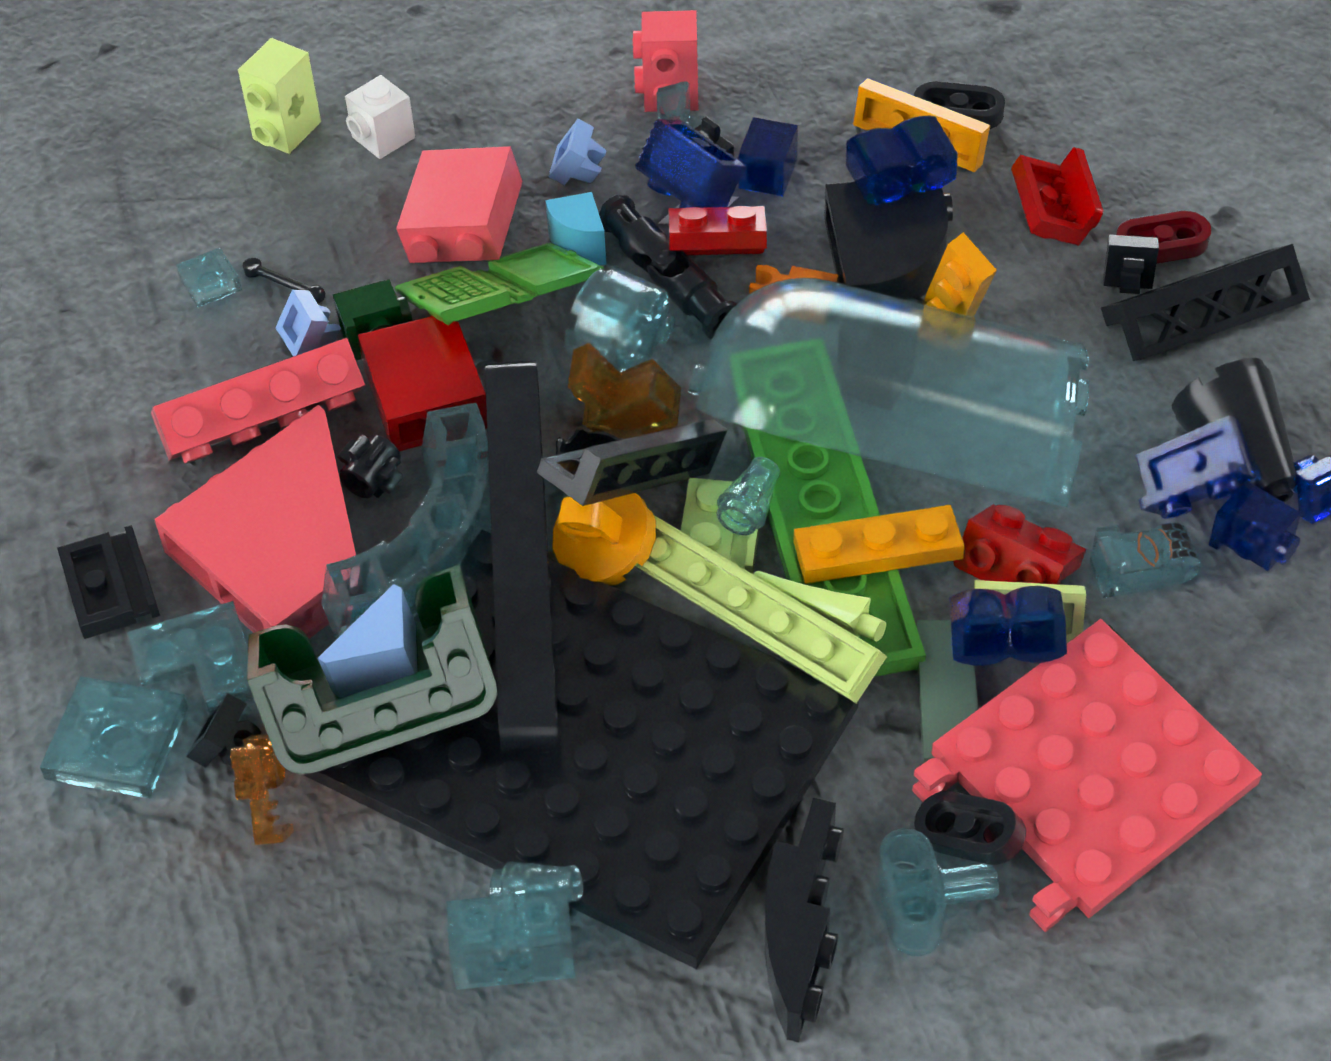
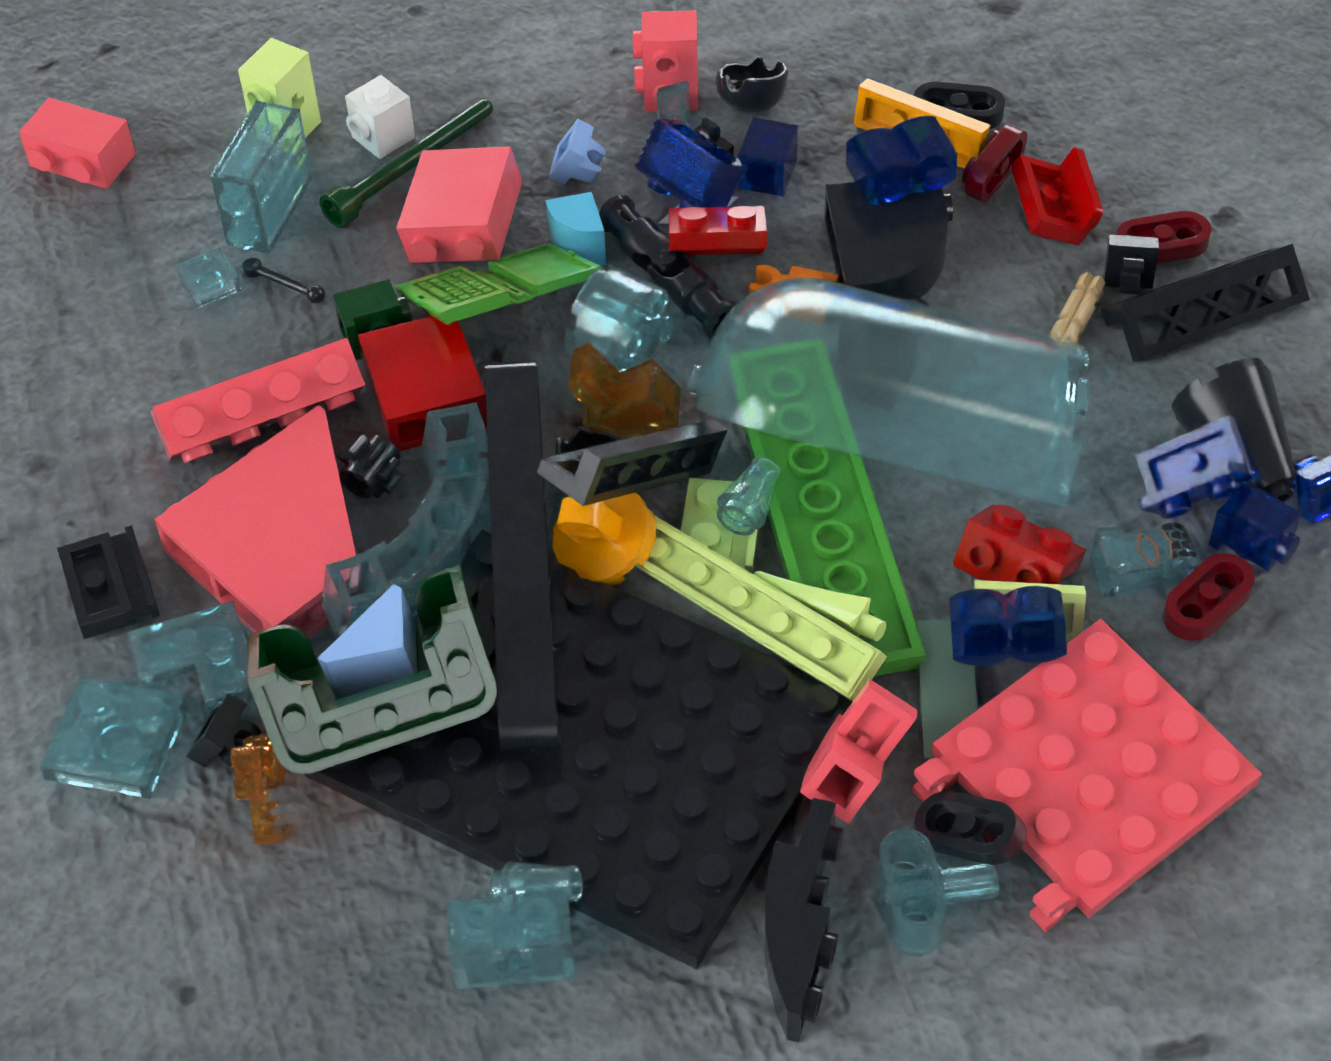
light blue tile [276,290,341,357] -> none
light orange plate [794,505,964,584] -> none
light orange plate [924,232,997,335] -> none
none -> coral brick [19,97,136,189]
none -> clear light blue brick [210,101,313,254]
none -> dark green piece [319,99,493,228]
none -> black hair [716,57,788,113]
none -> coral brick [800,679,917,824]
none -> dark red plate [962,124,1028,203]
none -> tan axle [1049,272,1105,353]
none -> dark red plate [1163,553,1255,641]

